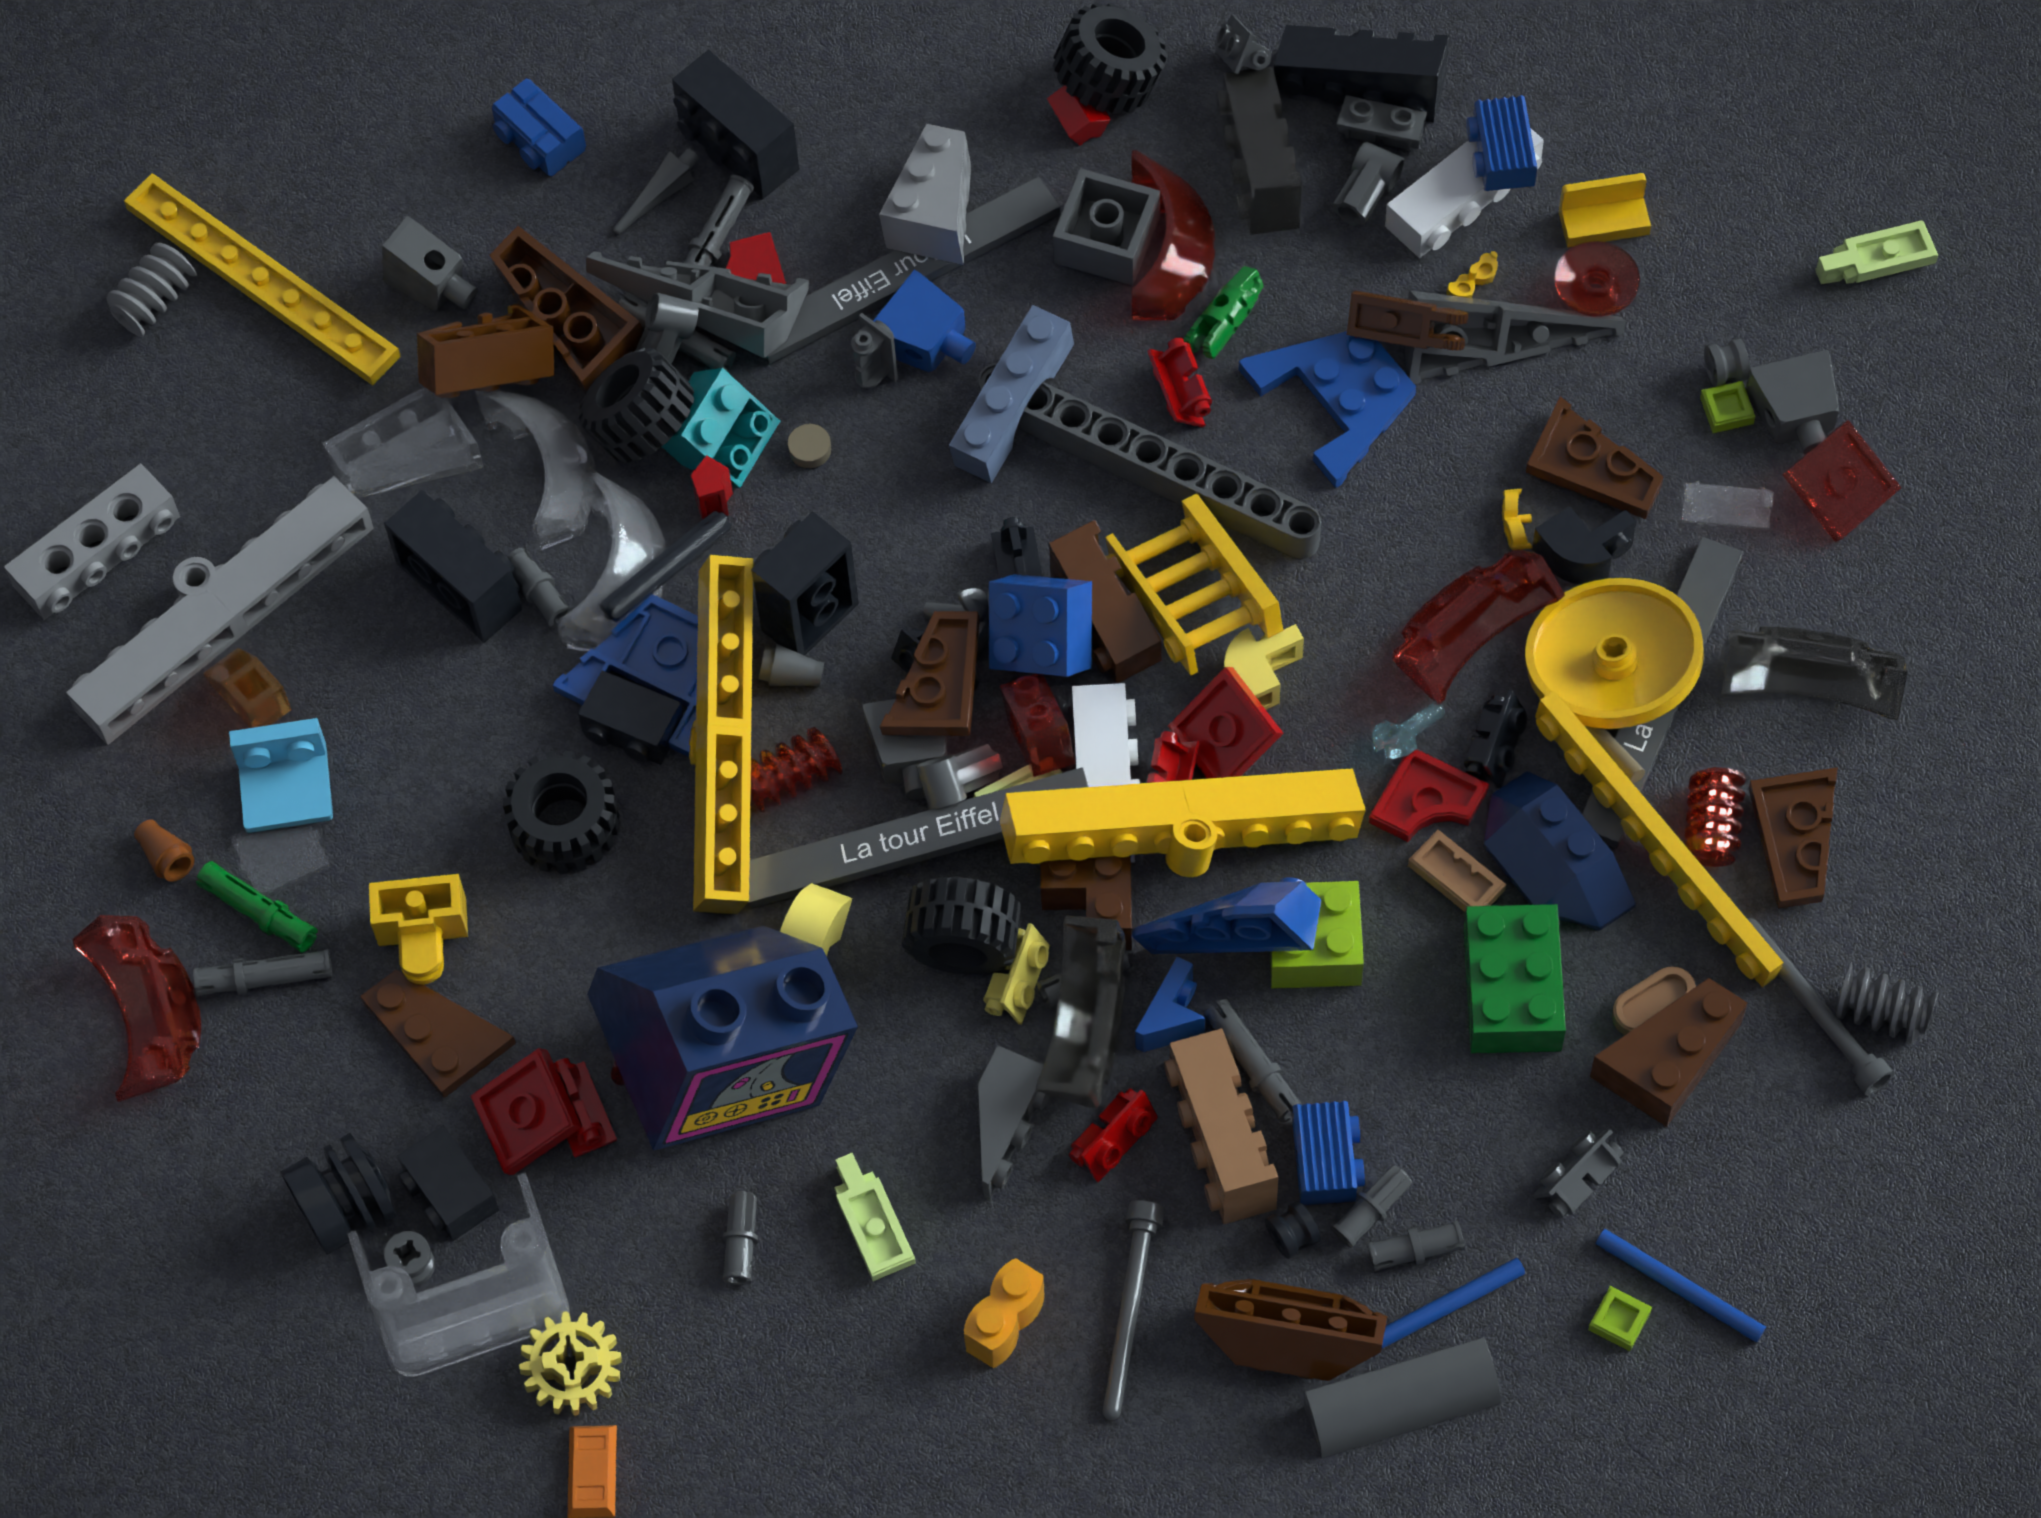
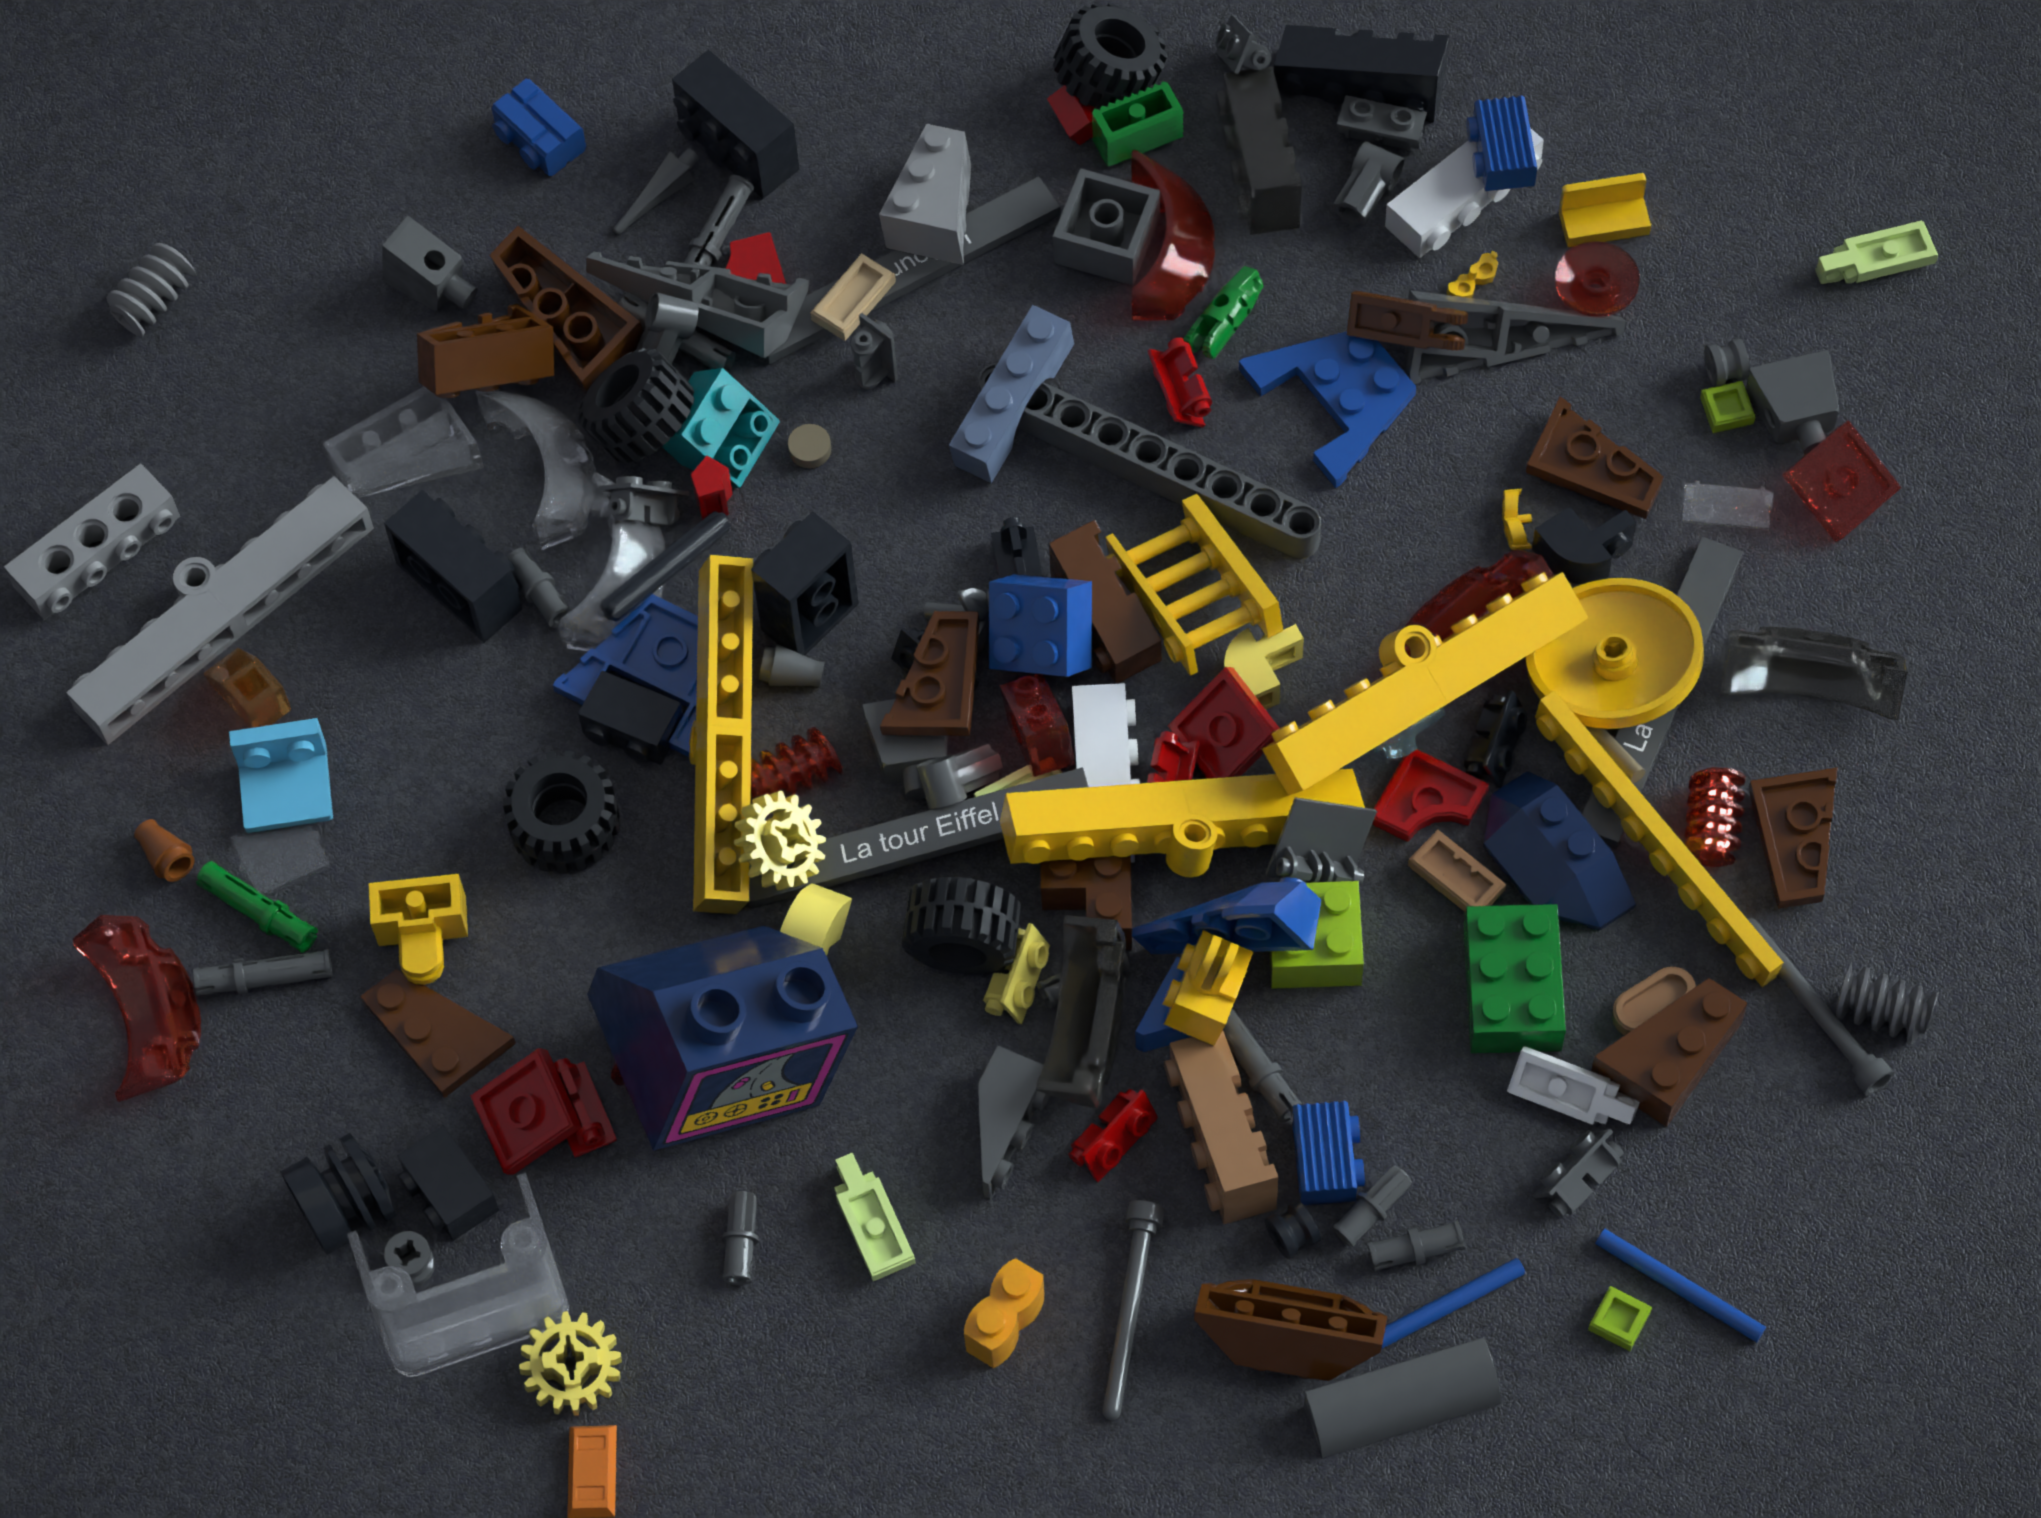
yellow plate [124,173,401,386] -> none
blue torso [873,269,976,372] -> none
none -> dark grey hinge [599,476,689,527]
none -> light yellow gear [734,791,826,891]
none -> tan tile [810,253,896,341]
none -> green brick [1092,81,1184,167]
none -> yellow brick [1162,930,1253,1046]
none -> yellow hinge [1262,572,1589,796]
none -> dark grey hinge [1265,797,1377,887]
none -> white hinge [1507,1046,1640,1125]

